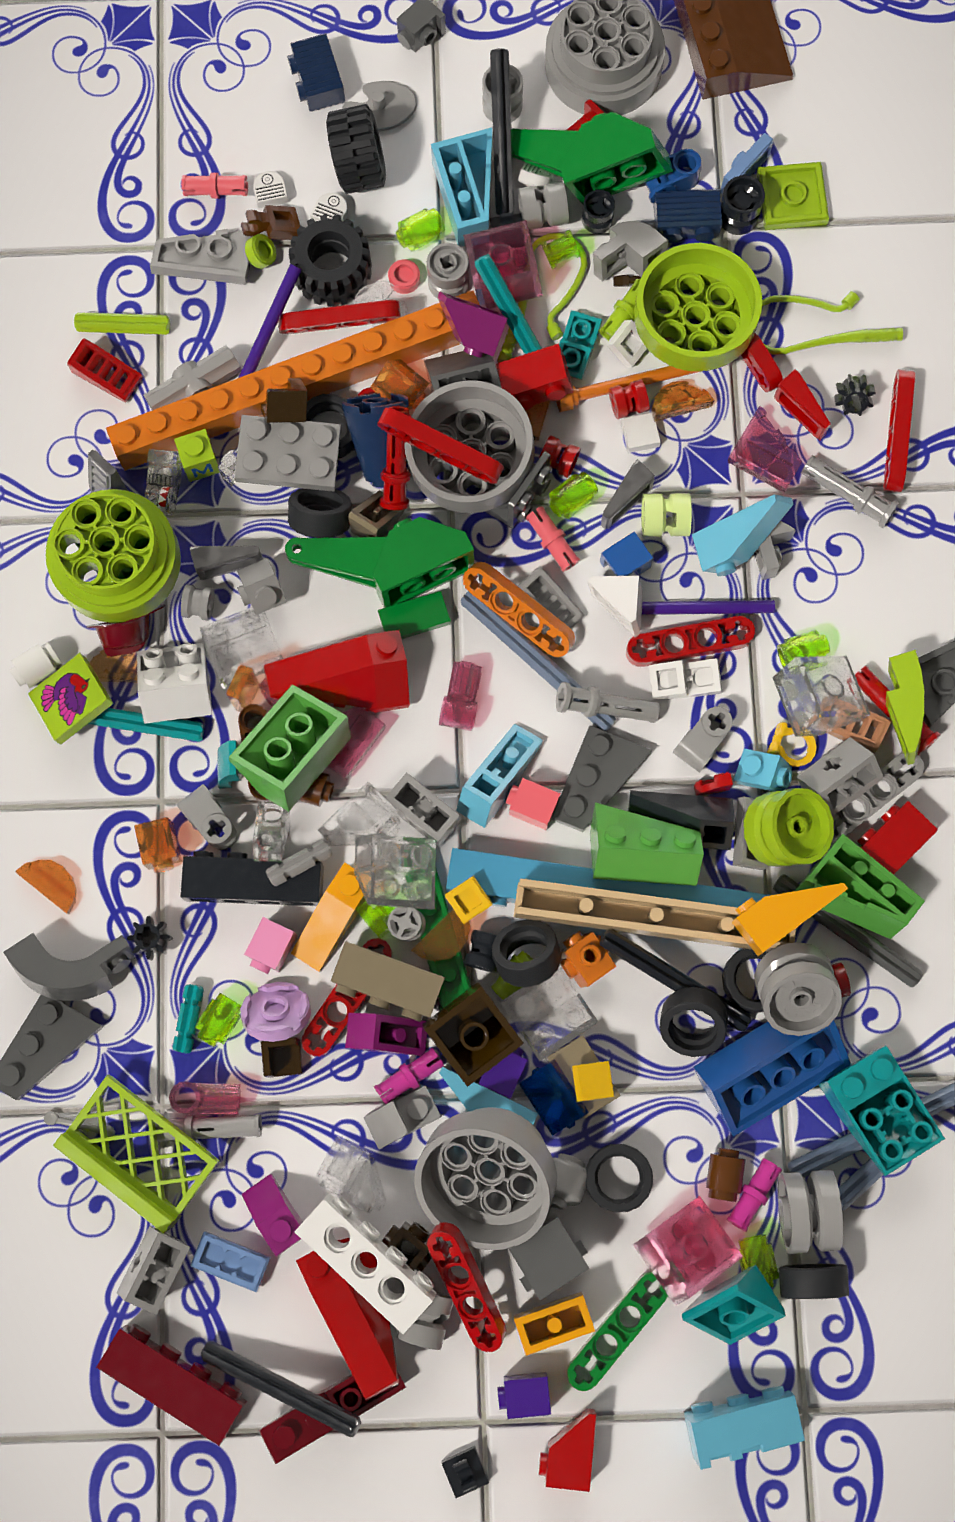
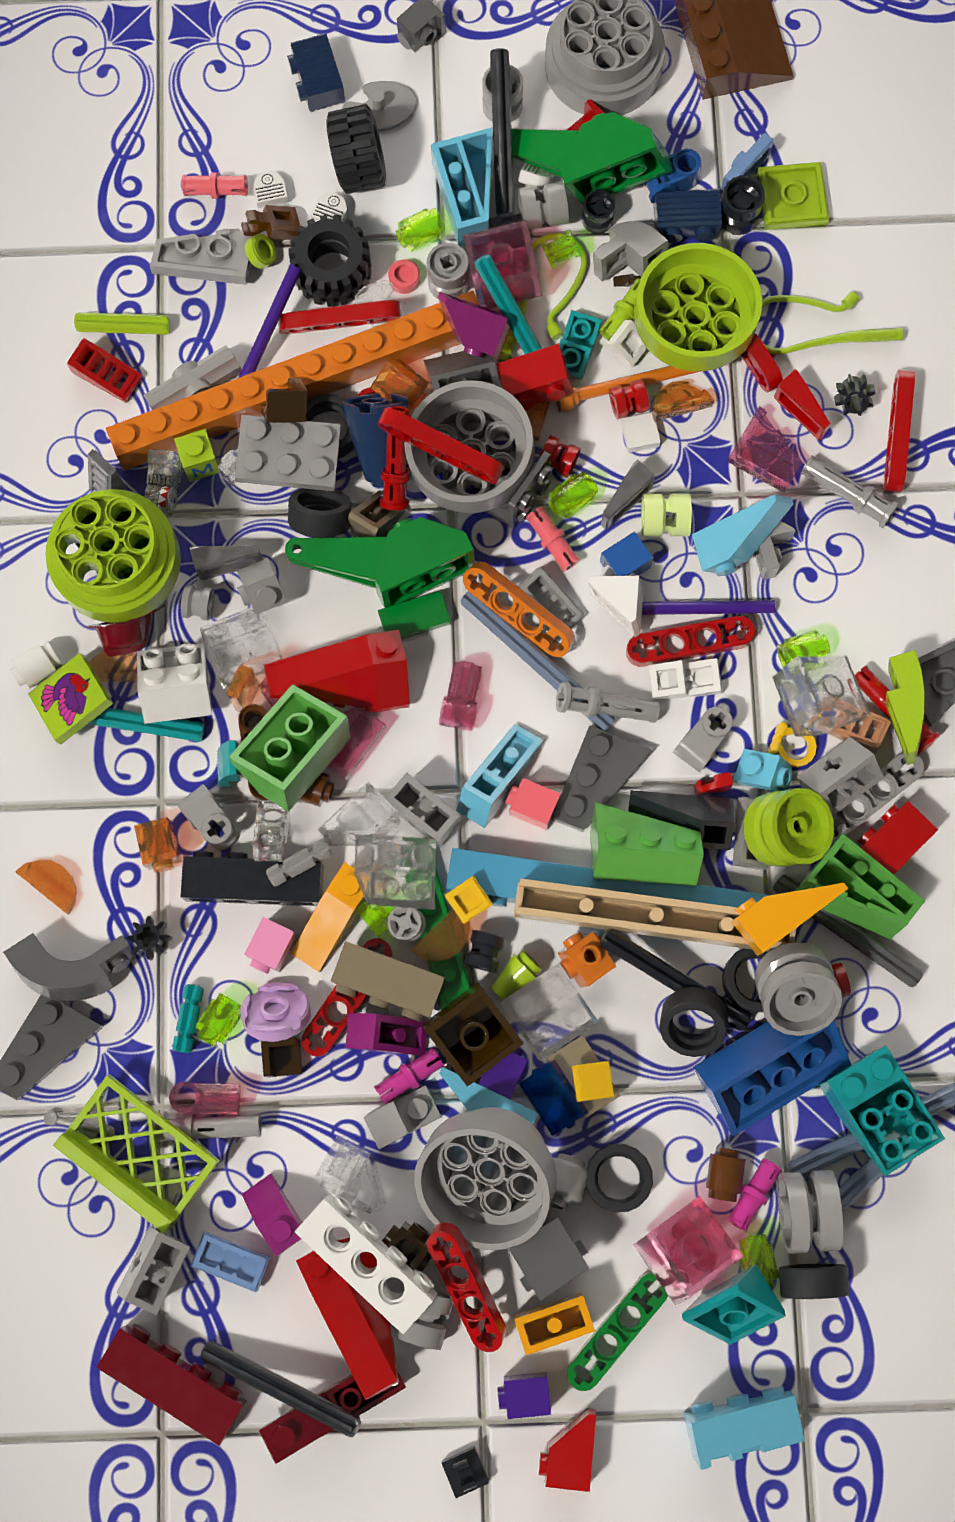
black tyre [492,919,562,987] -> none

